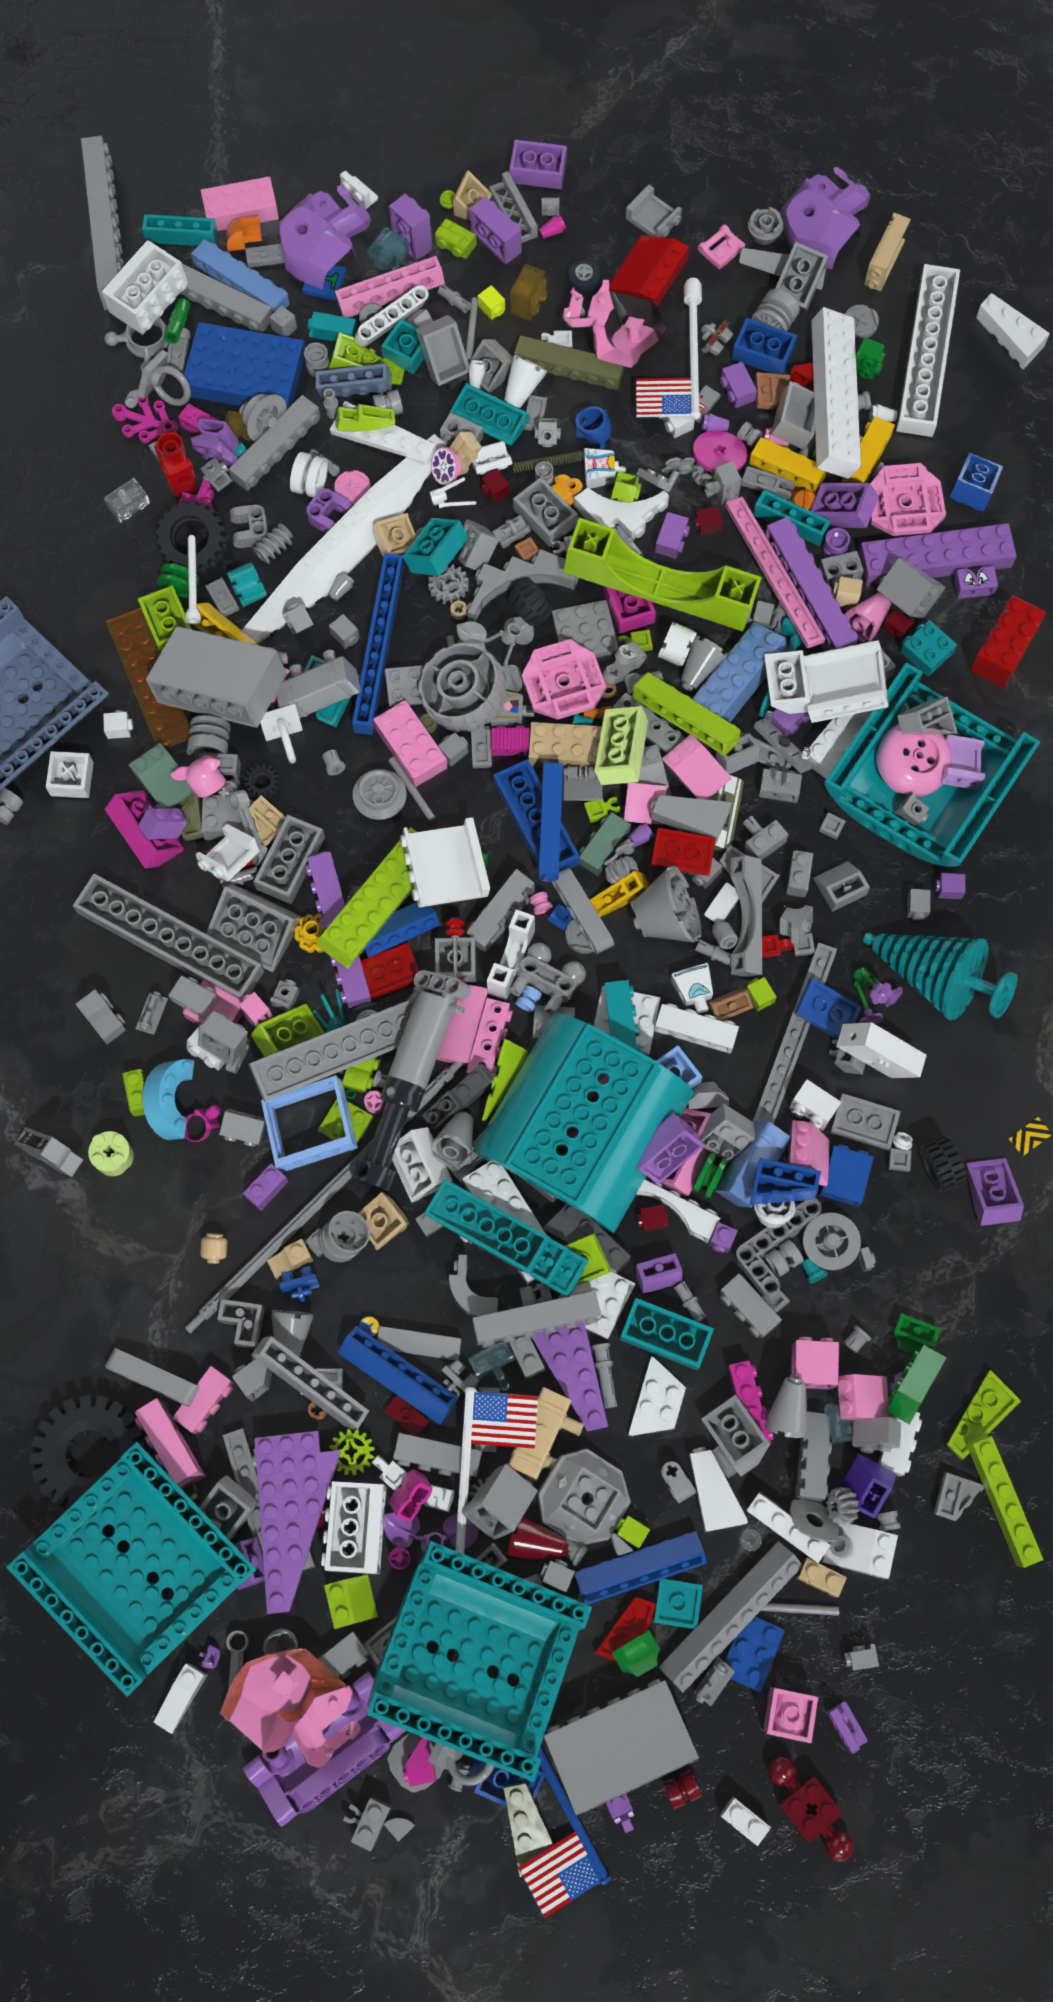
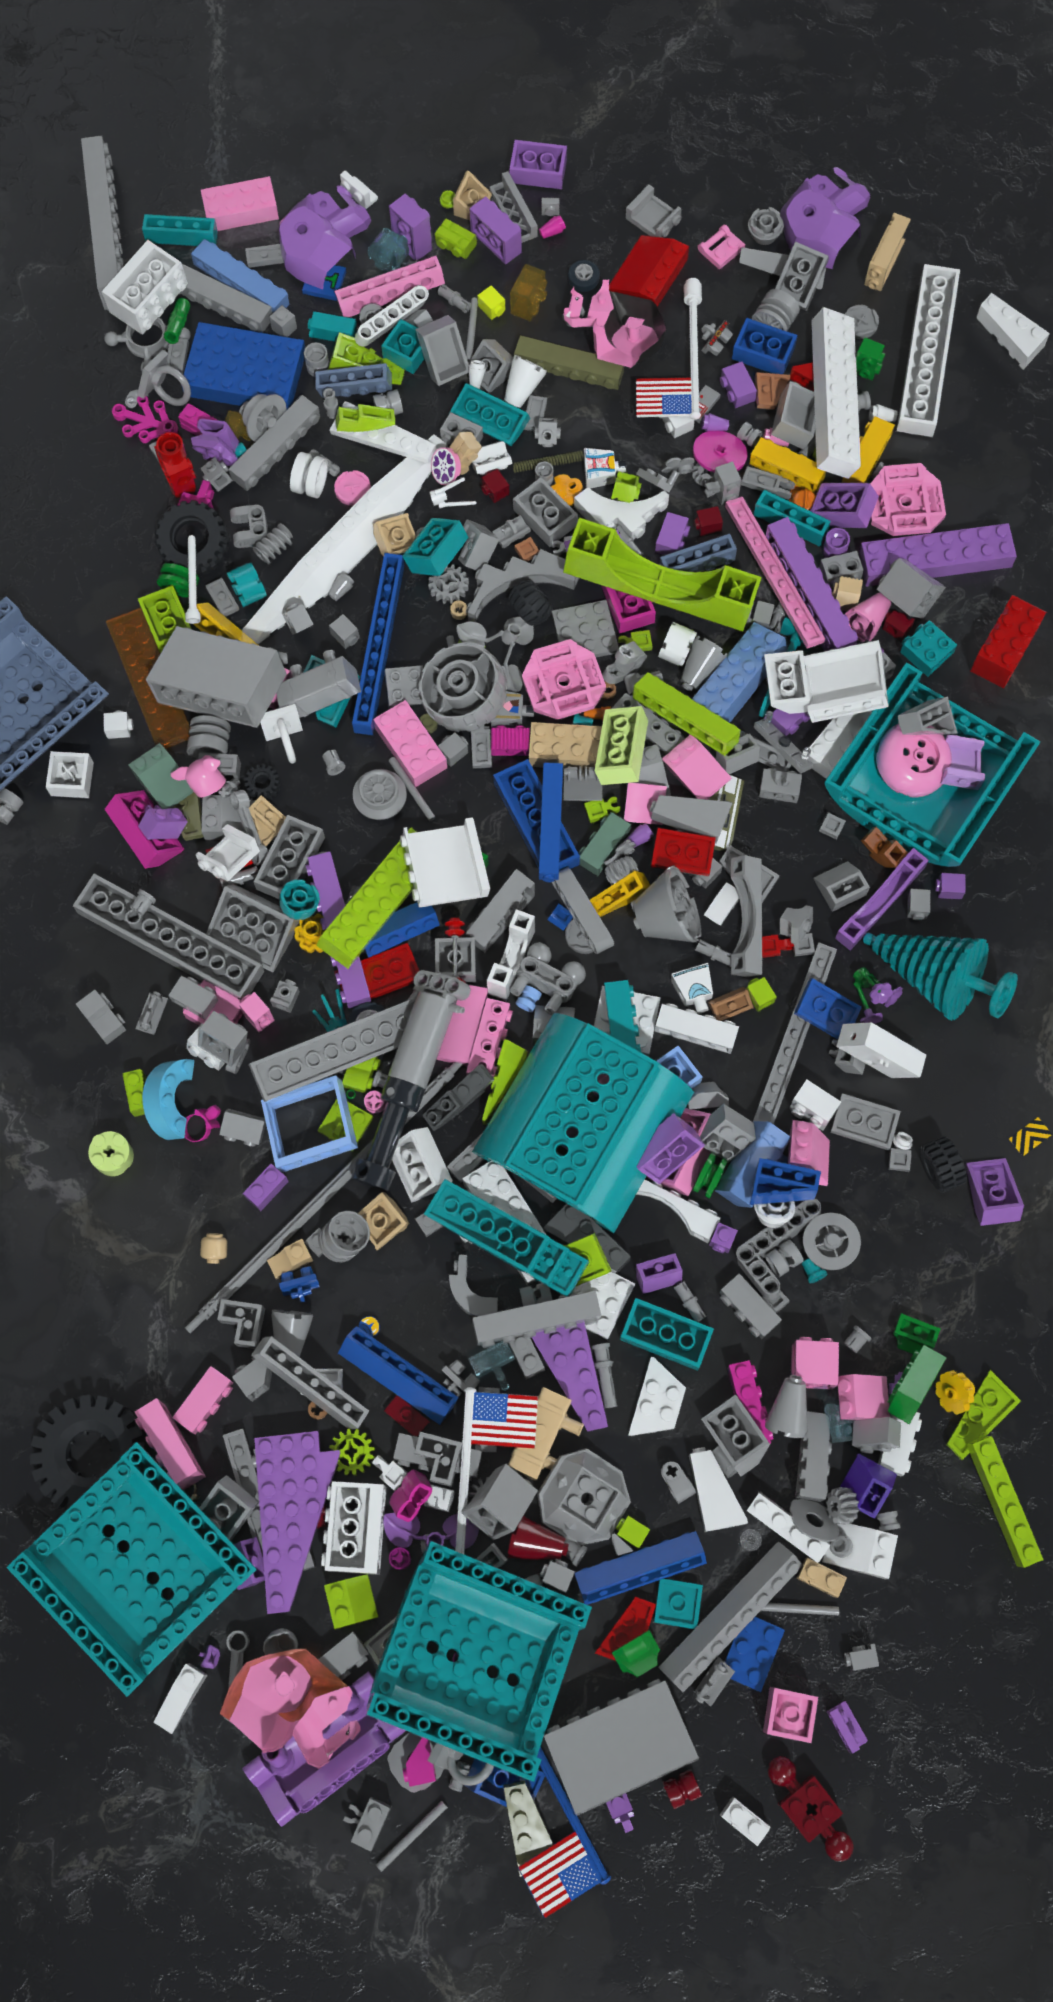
light grey brick [14,1127,83,1177] -> none
clear brick [104,478,150,523] -> none
light grey beam [104,1348,199,1407] -> none
orange brick [226,215,262,251] -> none
lime slope [251,1004,325,1057] -> none
medium lavender piece [306,488,353,534] -> none
light grey slope [377,1326,462,1361] -> none
light grey tile [384,1818,415,1842] -> none
light grey cone [431,1112,473,1167] -> none
bright pink wheel [529,892,553,915] -> none
white plate [541,330,572,348] -> none
blue piece [575,406,612,450] -> none
dark red brick [637,1204,669,1232] -> none
light grey brick [712,920,738,949] -> none
light grey brick [743,816,788,861] -> none
light grey brick [786,851,813,897] -> none
blue panel [819,1145,874,1207] -> none
light grey plate [858,1247,876,1272] -> none
light grey brick [895,793,929,826] -> none
light grey wing [934,1472,984,1521] -> none
blue slope [949,452,1003,512] -> none
medium lavender brick [954,565,998,599] -> none
none -> light grey bush [130,889,156,916]
none -> teal cylinder [279,880,320,920]
none -> light grey bar [376,1801,448,1872]
none -> light grey brick [415,1432,462,1487]
none -> sand blue brick [659,534,737,572]
none -> medium lavender arch [835,848,929,951]
none -> dark orange brick [861,827,908,868]
none -> yellow plant [936,1370,975,1415]

